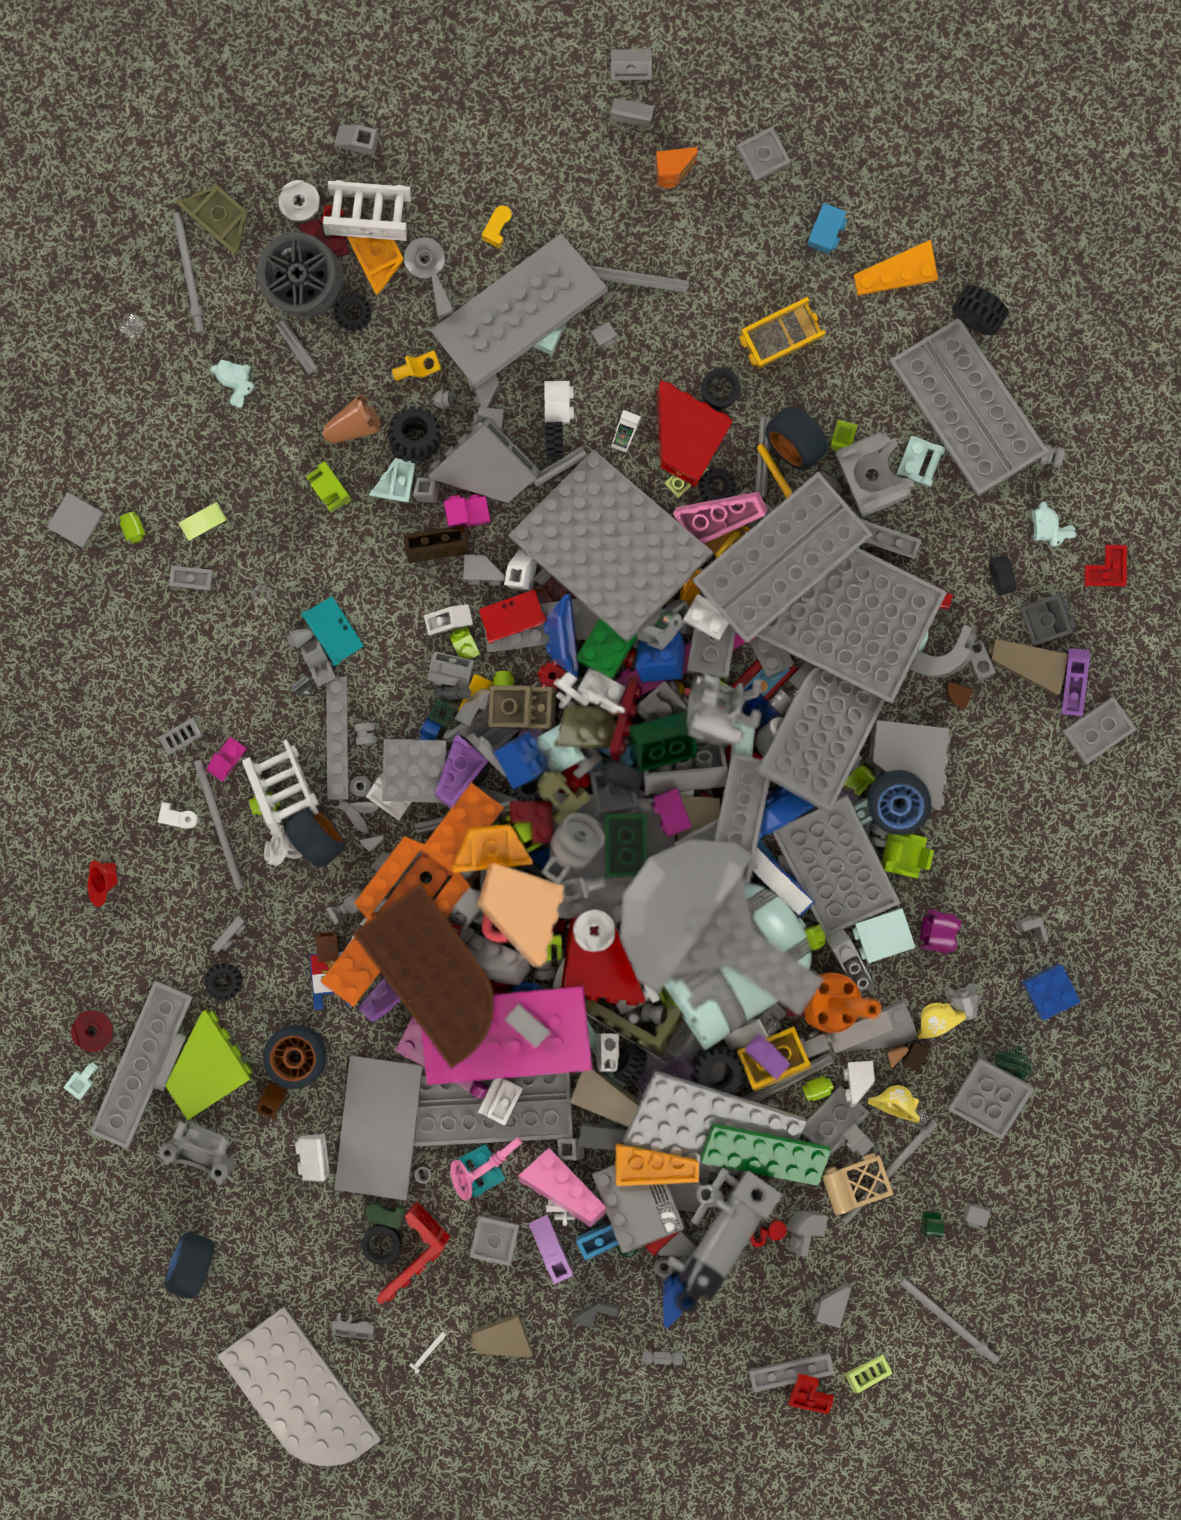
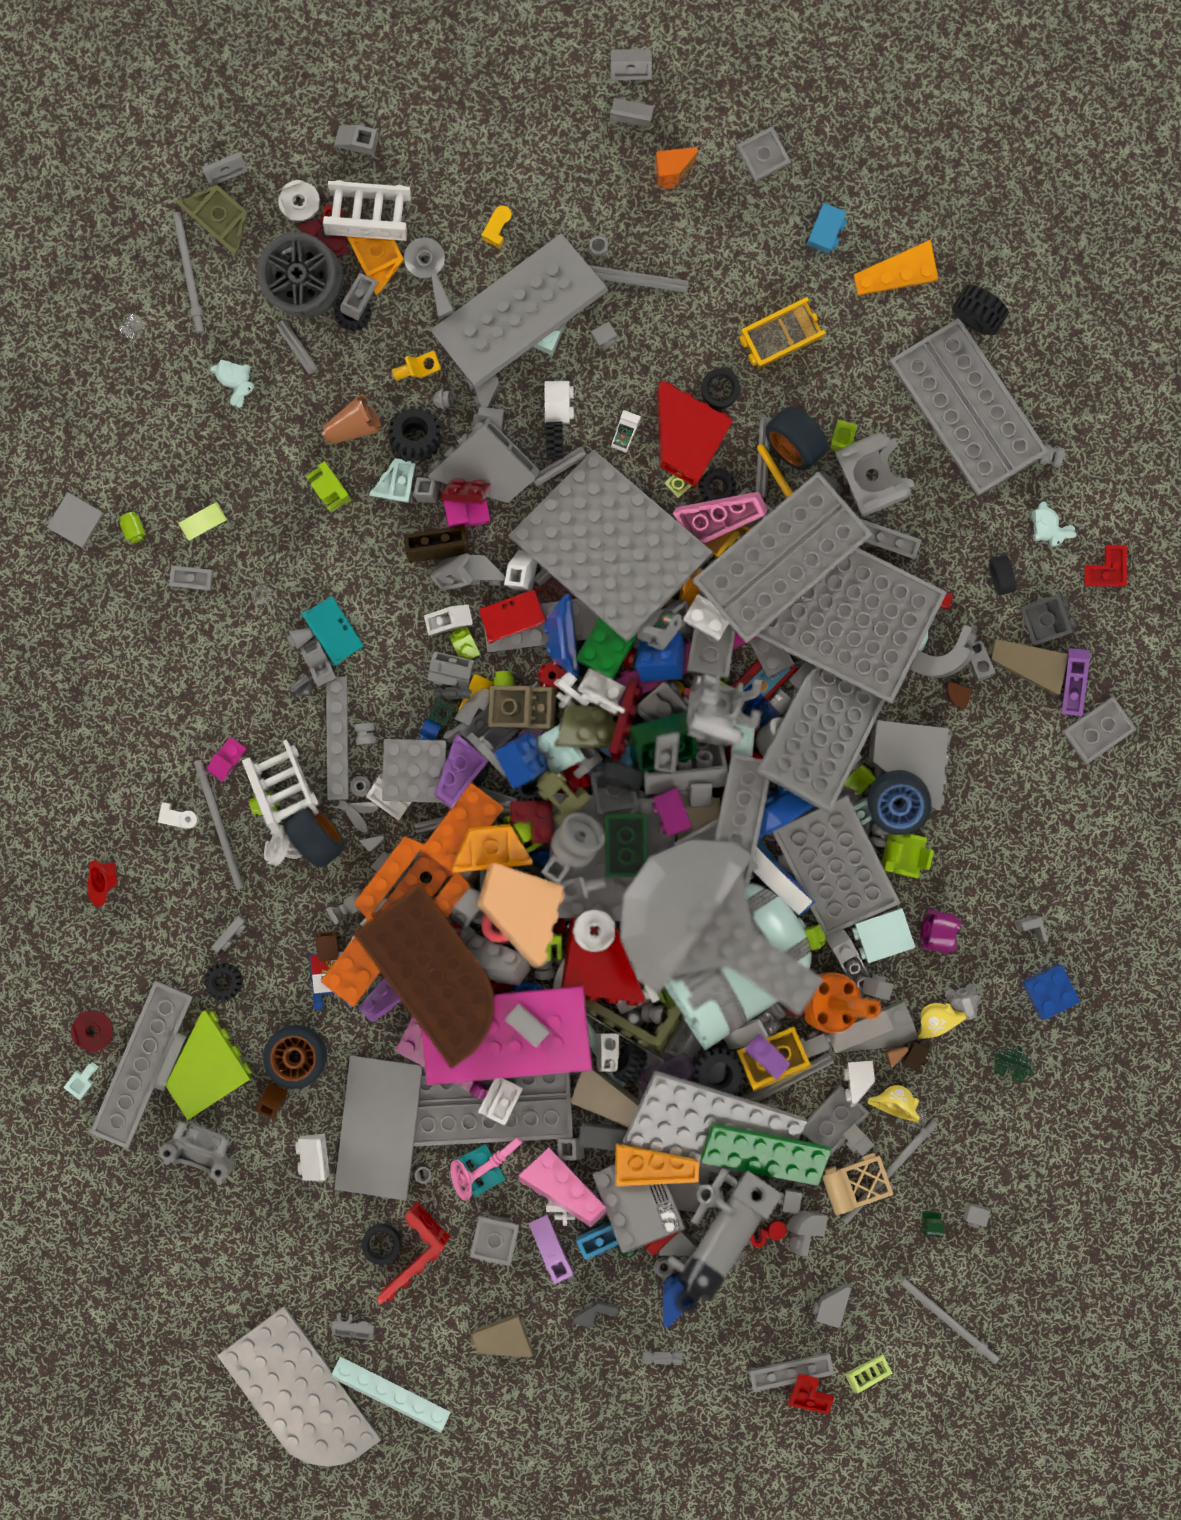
light grey slope [158,718,204,755] -> none
black wheel [164,1232,215,1299] -> none
dark green leg [365,1202,406,1229] -> none
white piece [409,1332,446,1374] -> none
lime brick [802,1075,834,1102] -> none
light aqua plate [896,436,946,487] -> none
light grey plate [948,1056,1034,1140] -> none
none -> light grey plate [202,152,248,187]
none -> light aqua plate [330,1356,451,1433]
none -> light grey slope [340,272,378,320]
none -> light grey panel [430,553,473,591]
none -> dark red plate [442,478,491,504]
none -> light grey tile [589,235,608,257]
none -> light grey slope [654,733,680,773]
none -> light grey slope [688,783,712,807]
none -> light grey plate [778,1188,802,1214]
none -> light grey plate [861,975,894,1000]

